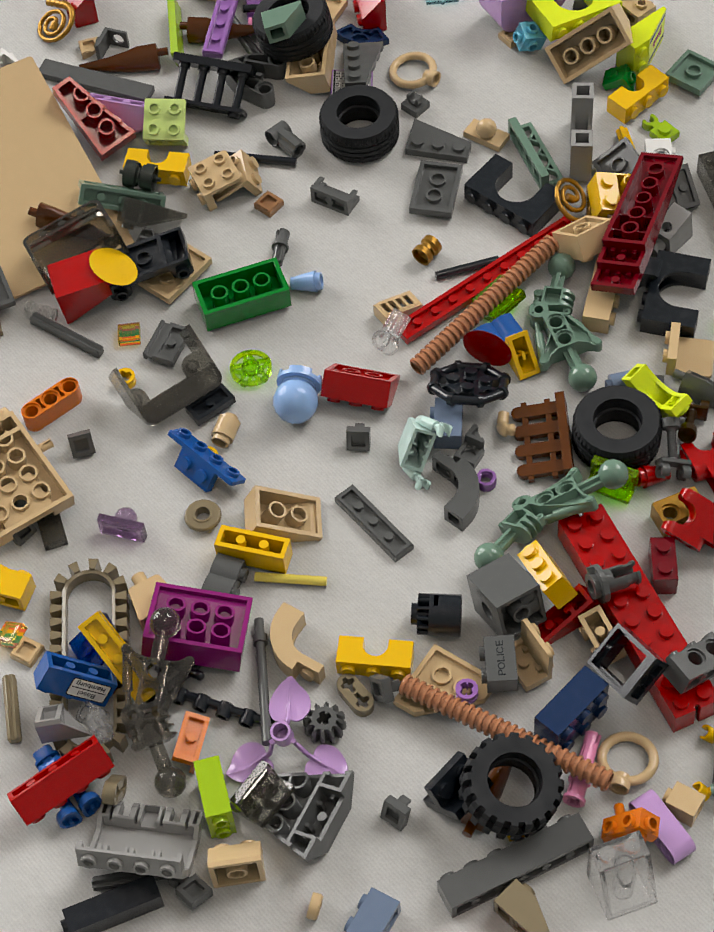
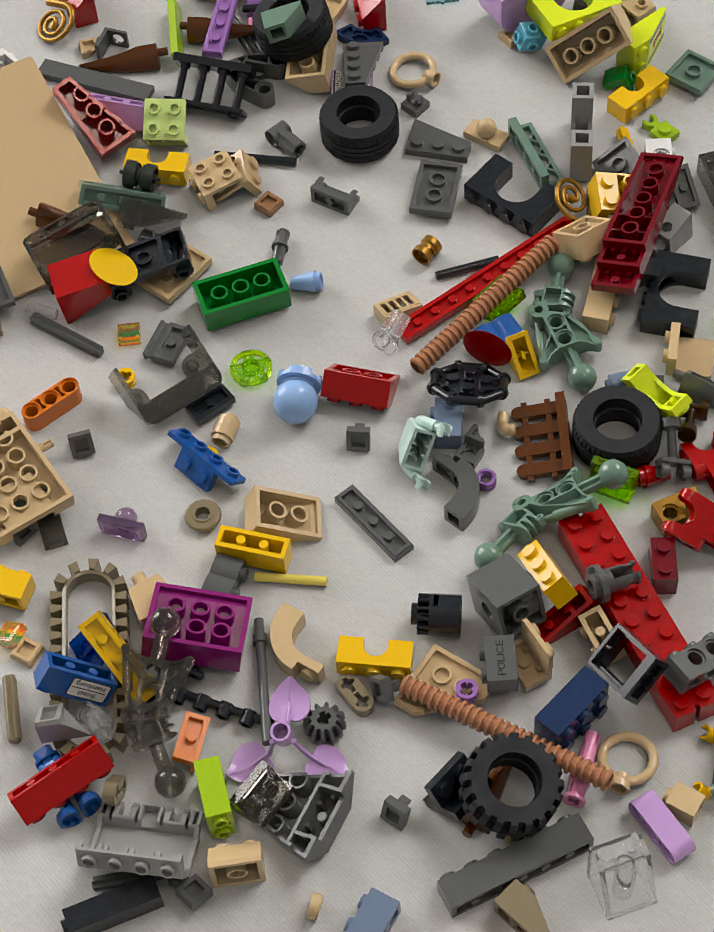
orange brick [601,803,660,849] -> none

